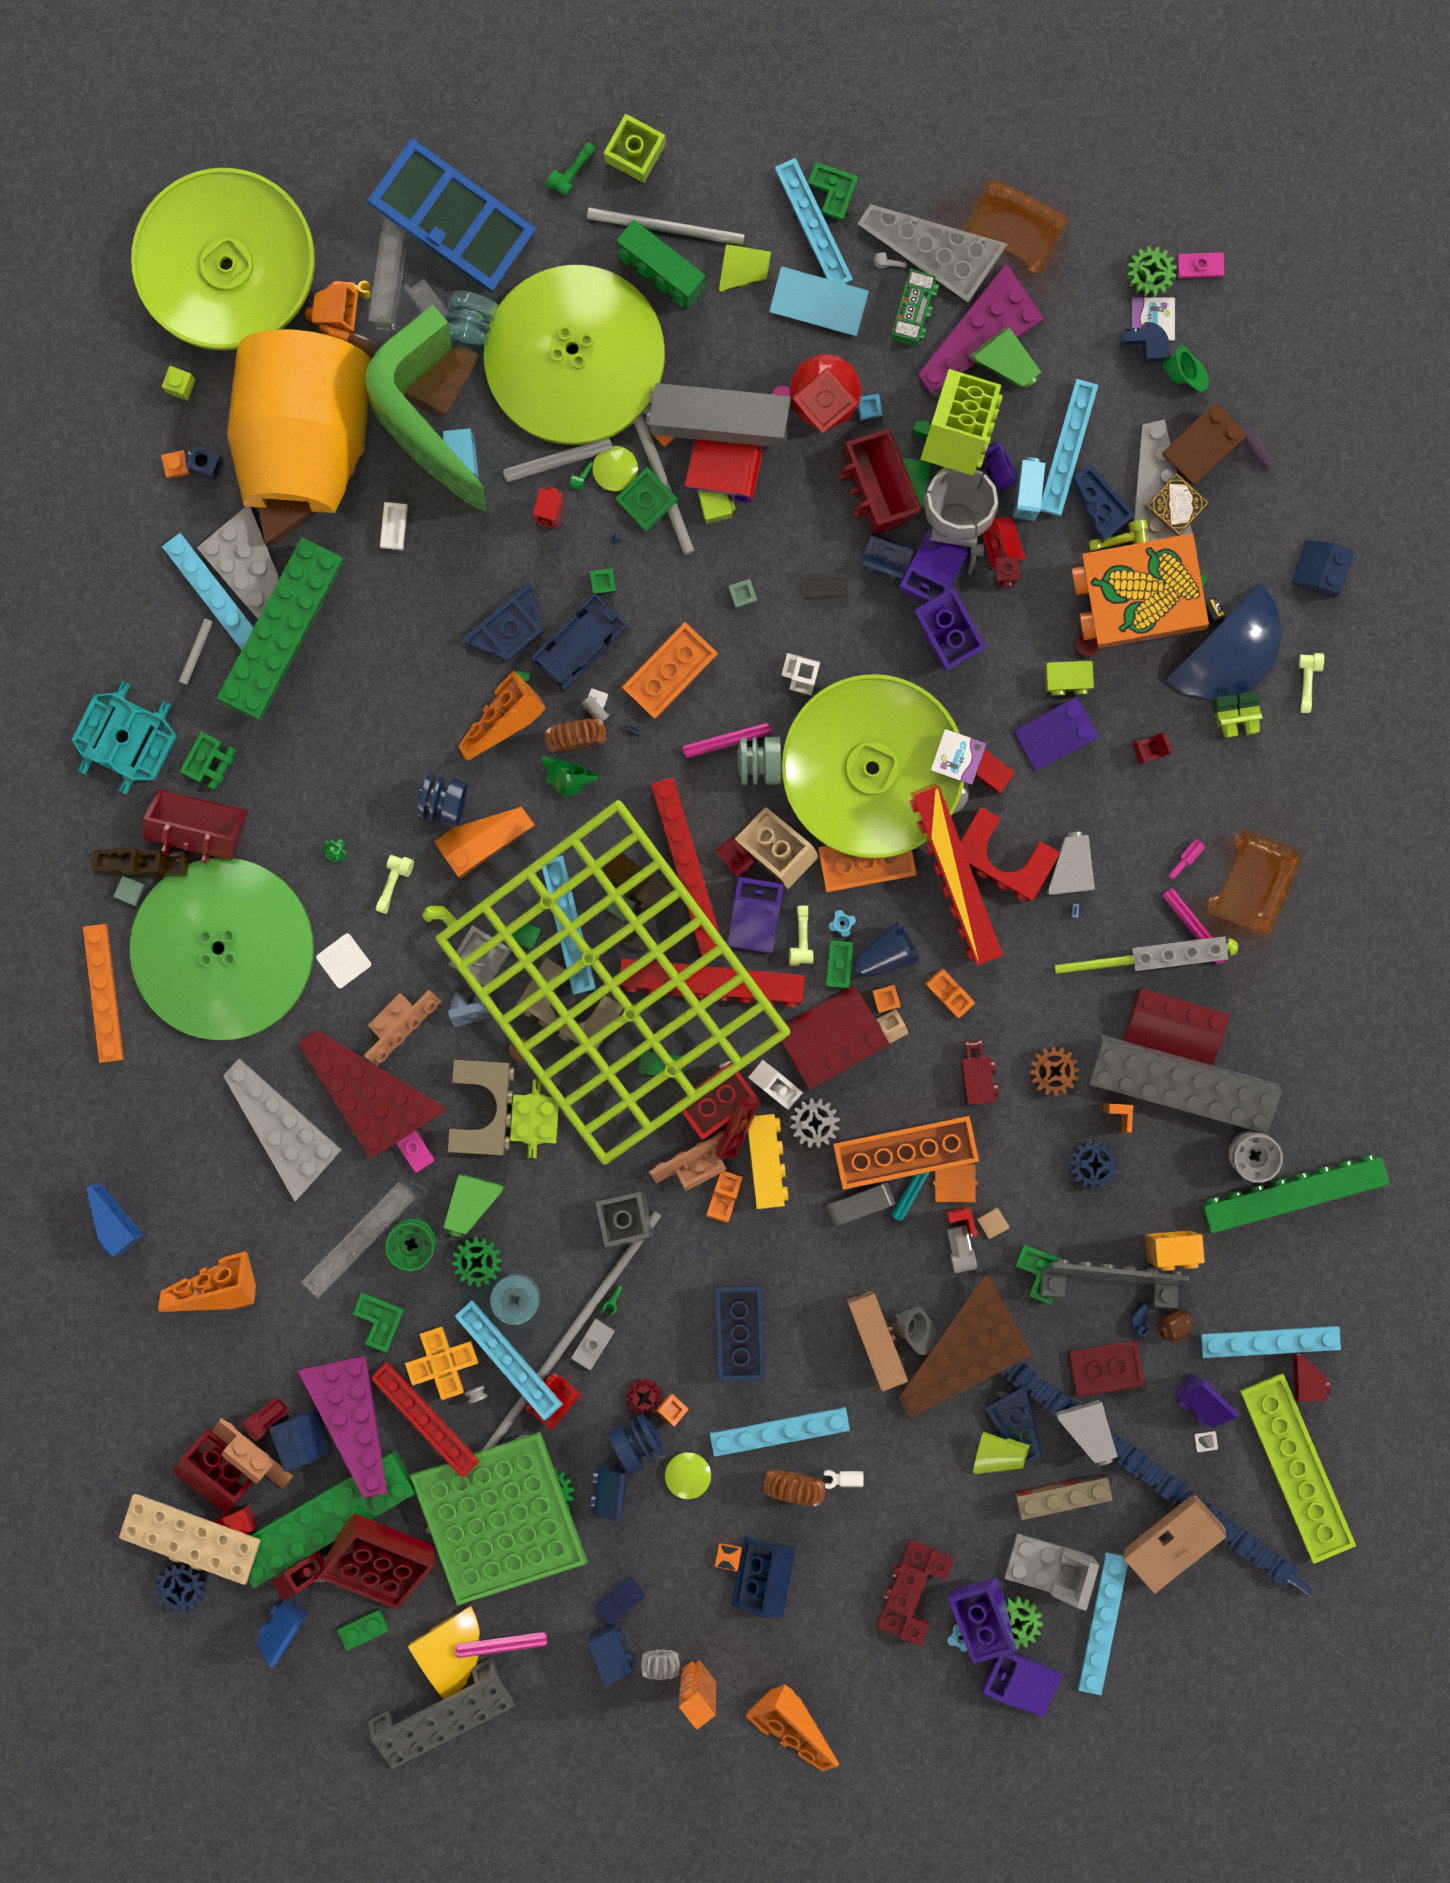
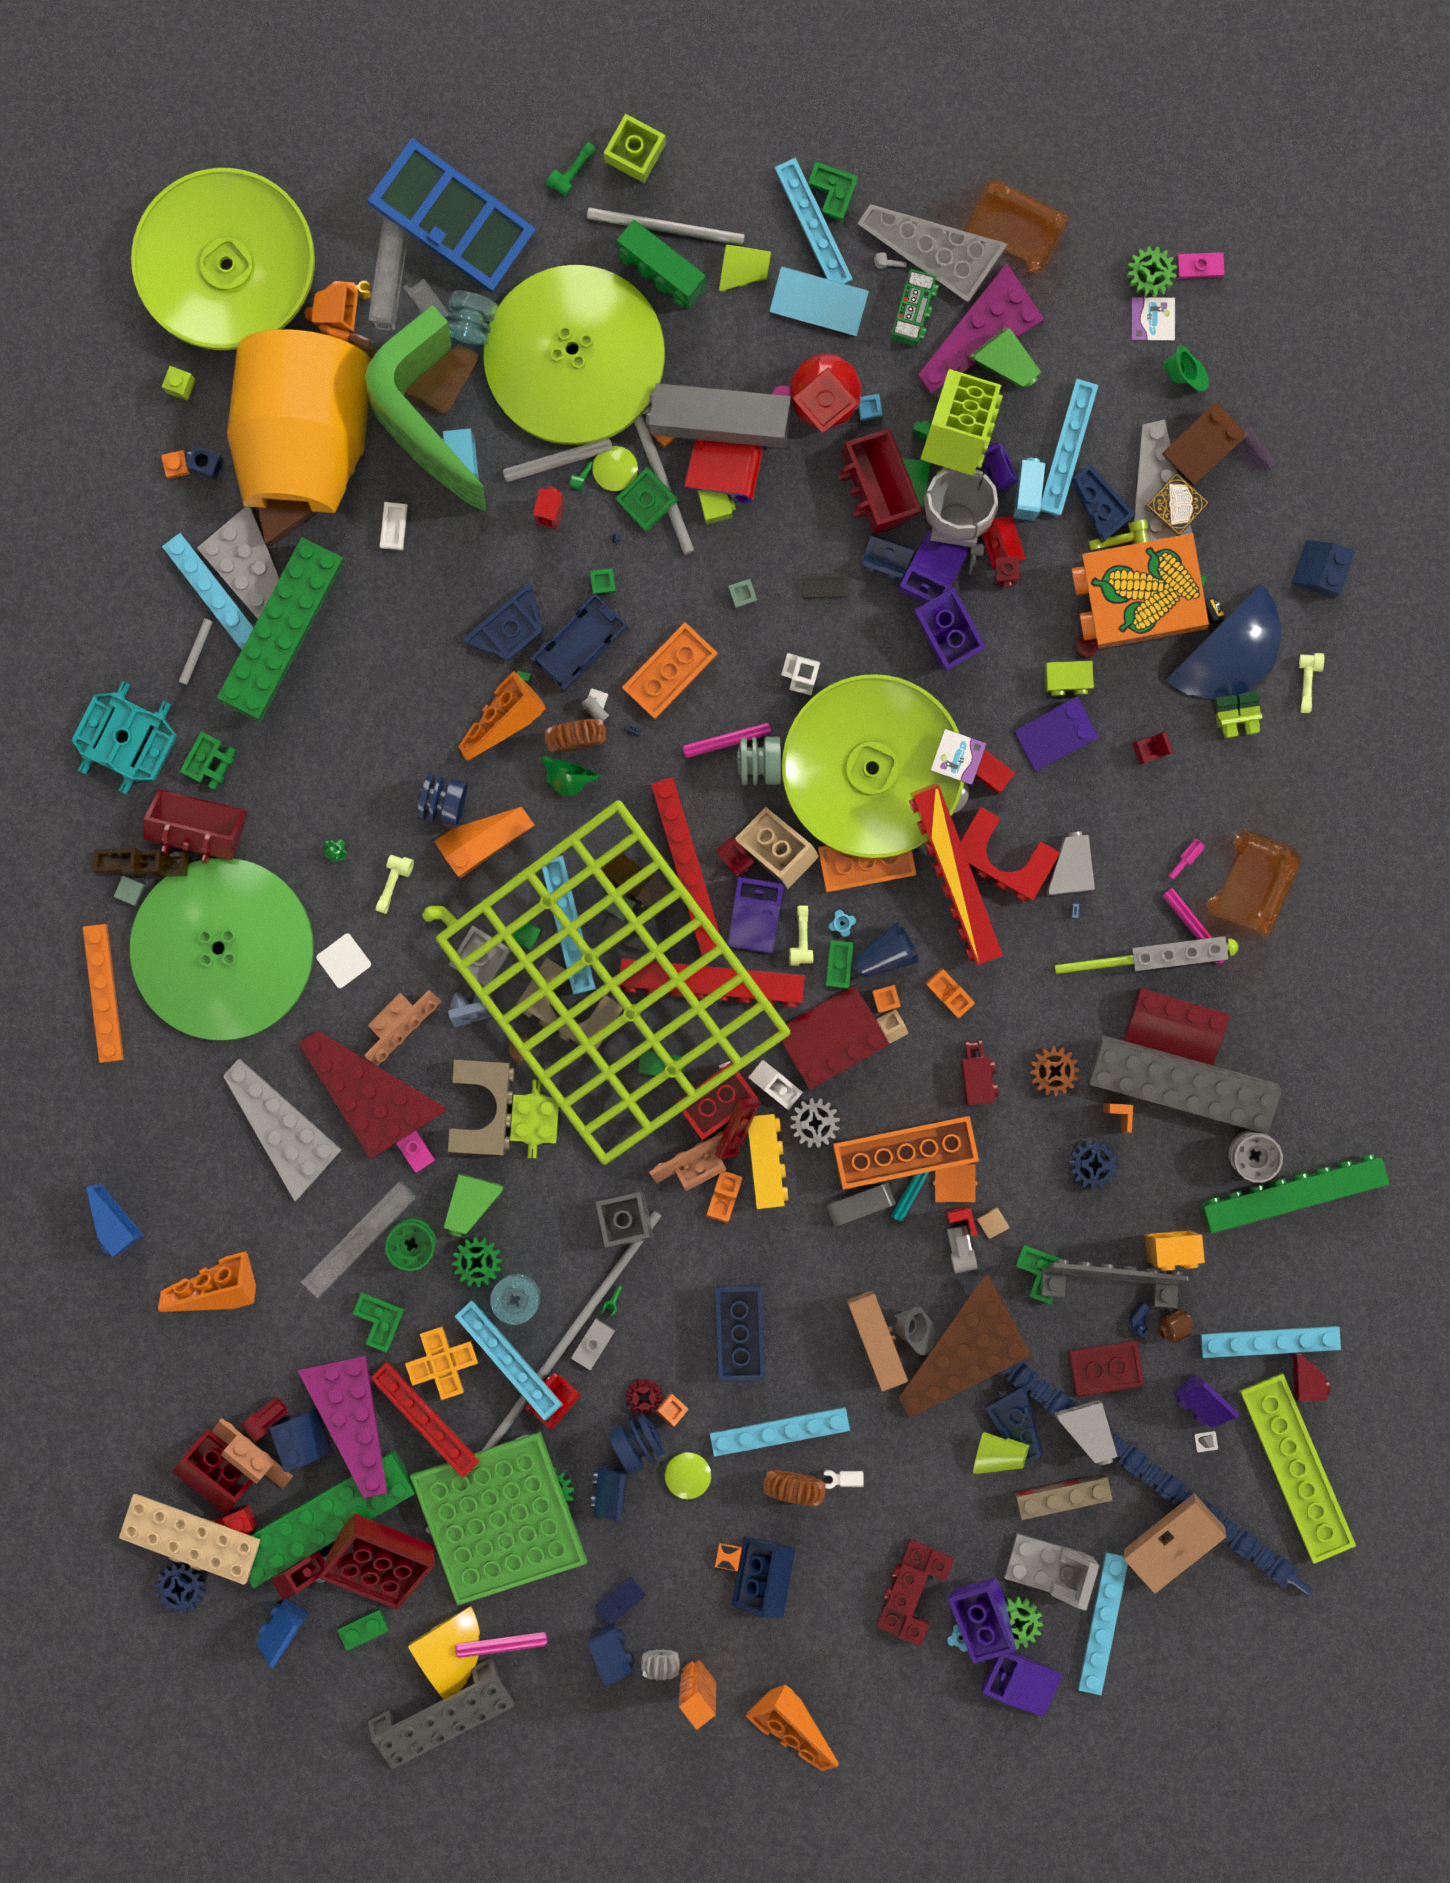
light grey bush [464,1385,487,1404] -> none
dark blue brick [1120,322,1170,362] -> none

